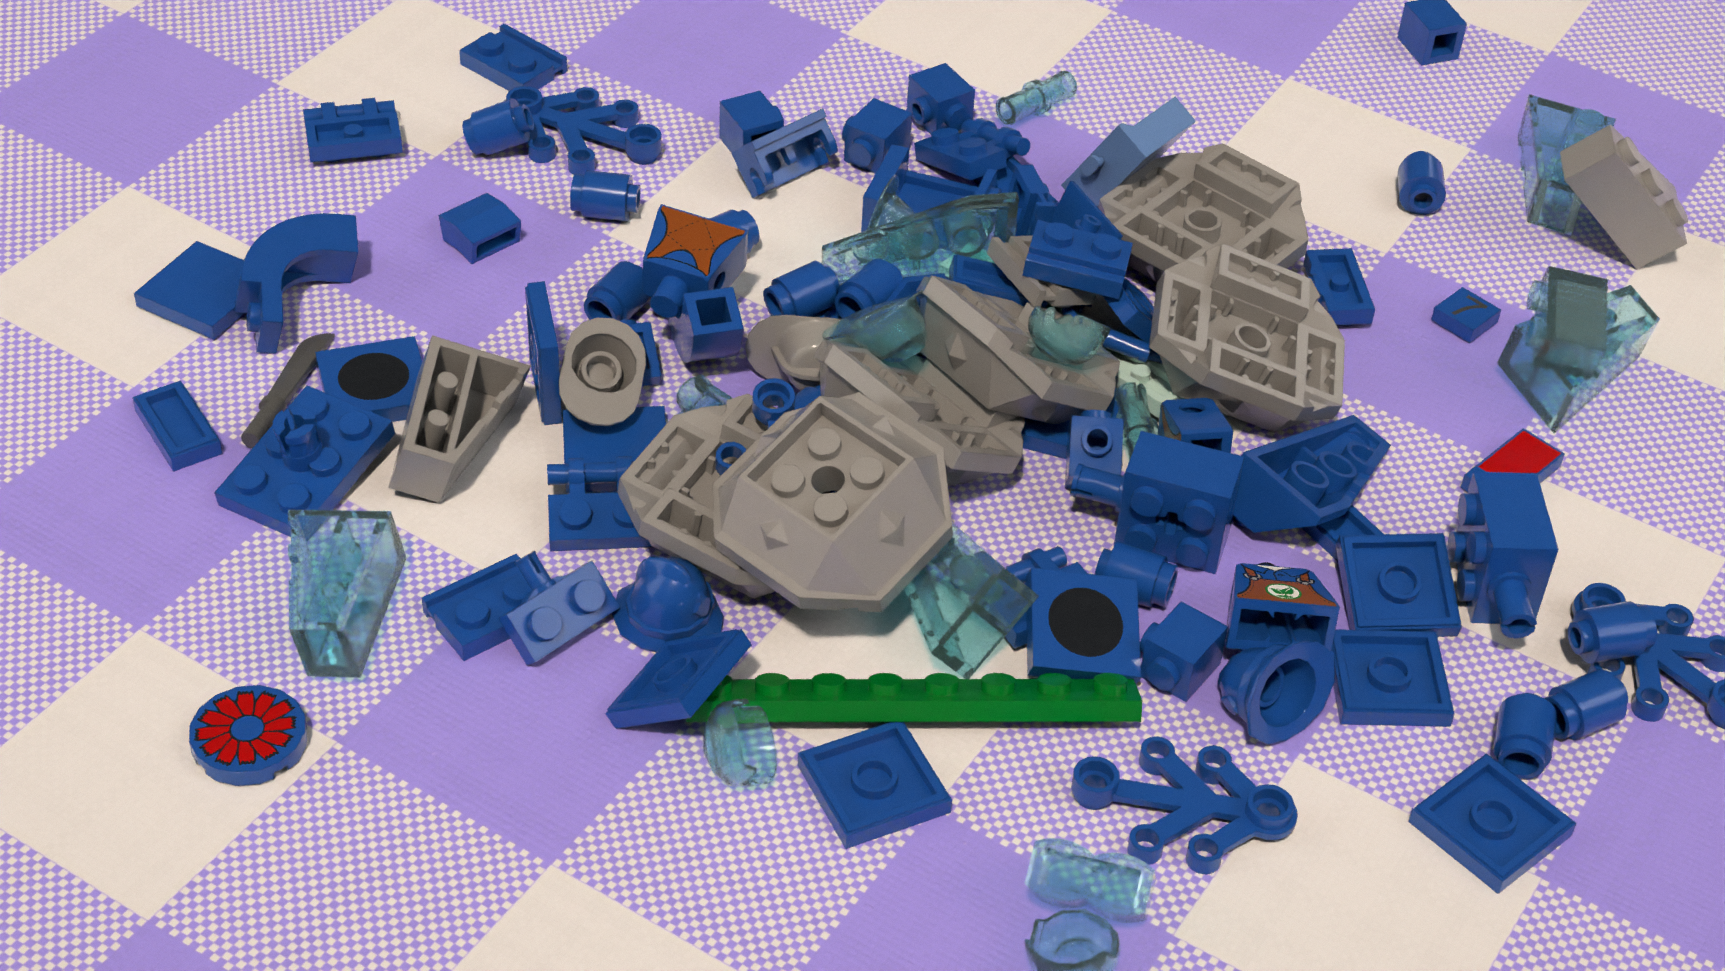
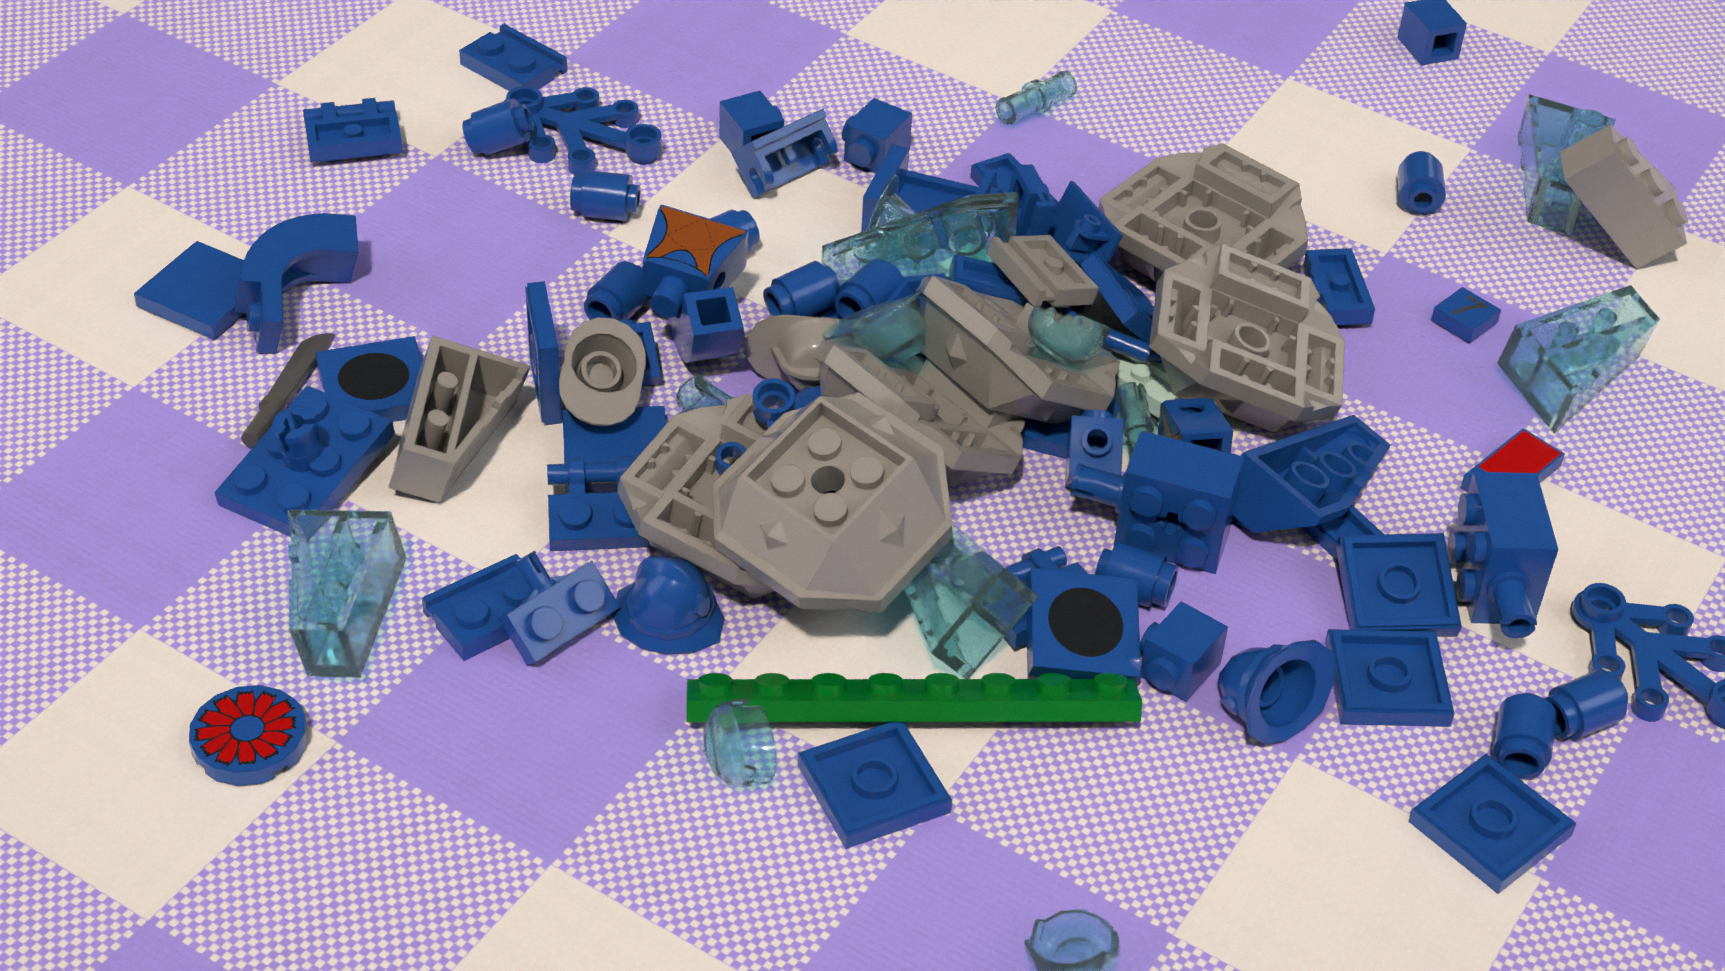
blue tile [132,381,222,472] -> none
blue piece [438,193,521,264] -> none
blue tile [605,629,752,729] -> none
blue brick [906,63,975,135] -> none
blue plate [914,118,1031,180] -> none
blue plate [1022,220,1133,299] -> none
clear light blue brick [1025,838,1156,923] -> none
medium blue container [1061,97,1196,208] -> none
blue plant [1071,736,1298,874] -> none
blue torso [1225,562,1340,651] -> none
clear light blue brick [1525,266,1608,380] -> none
blue brick [1568,601,1657,664] -> none

